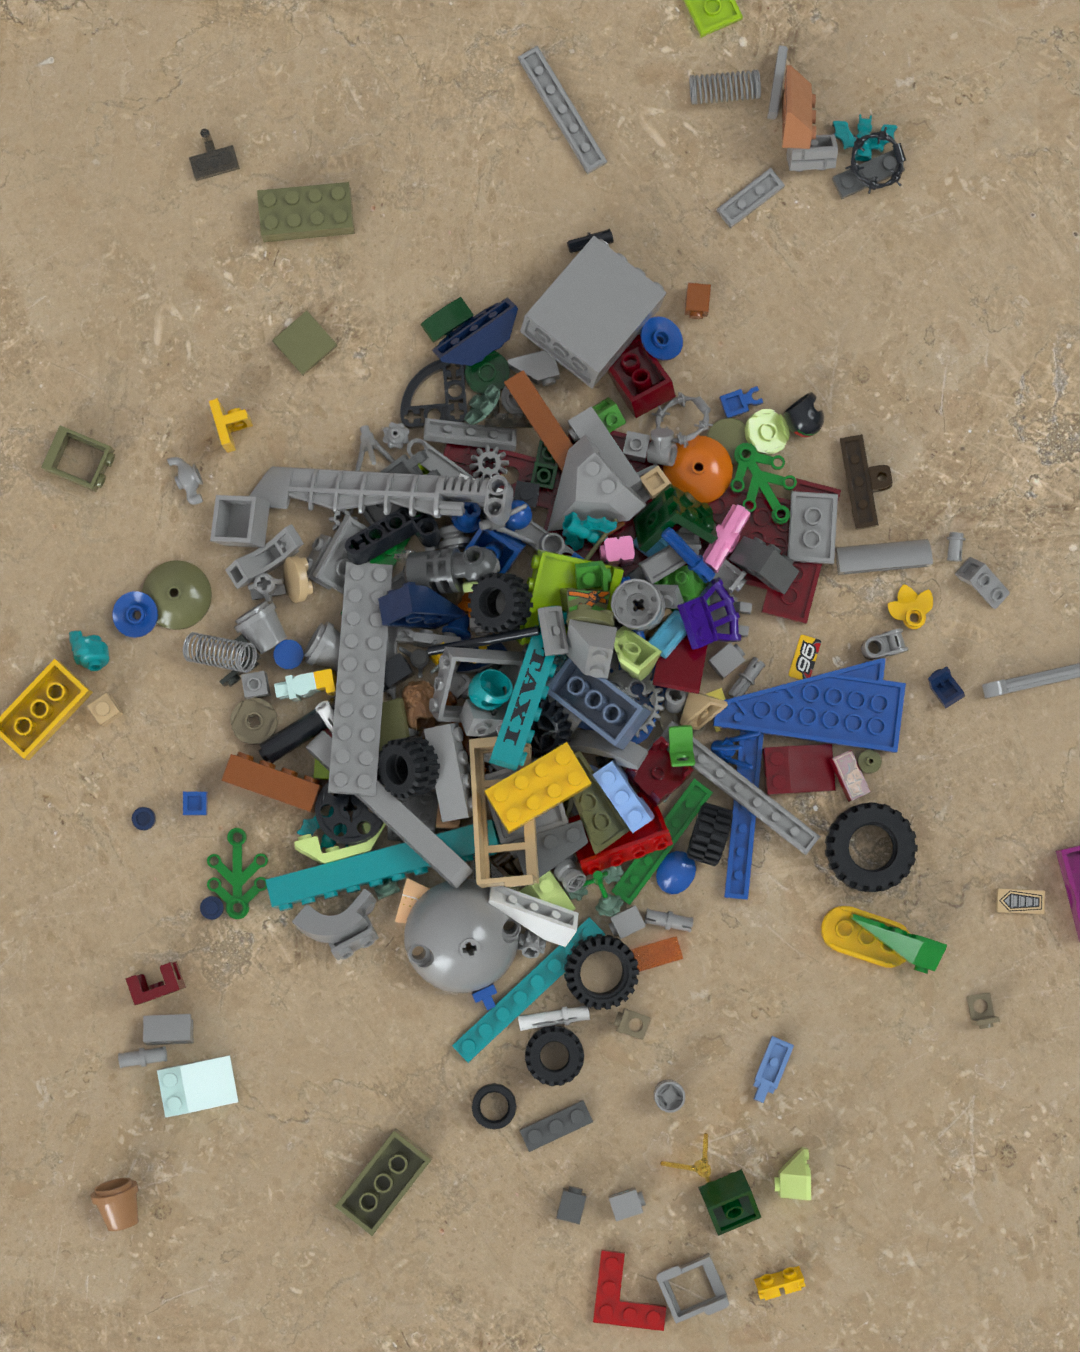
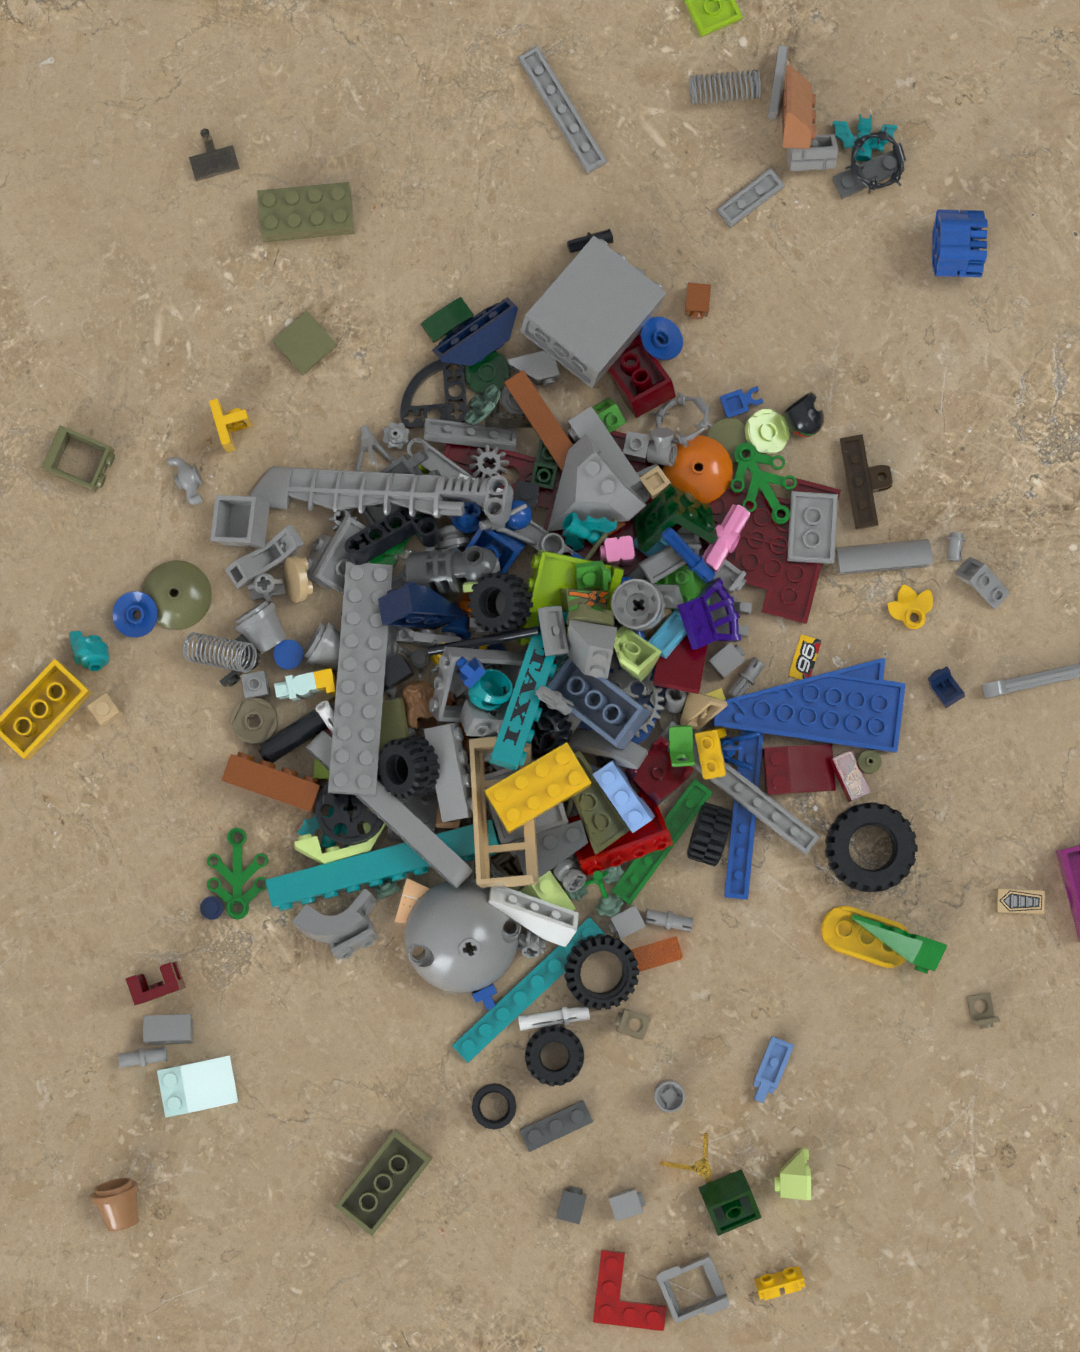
dark blue tile [132,807,156,831] -> none
blue tile [183,792,208,815] -> none
blue hat [656,851,696,894] -> none
dark grey brick [729,536,799,595] -> none
light grey piece [861,628,909,660] -> none
none -> blue tile [456,656,486,688]
none -> light grey axle [535,686,573,715]
none -> yellow bracket [695,727,727,779]
none -> blue piece [932,209,988,278]

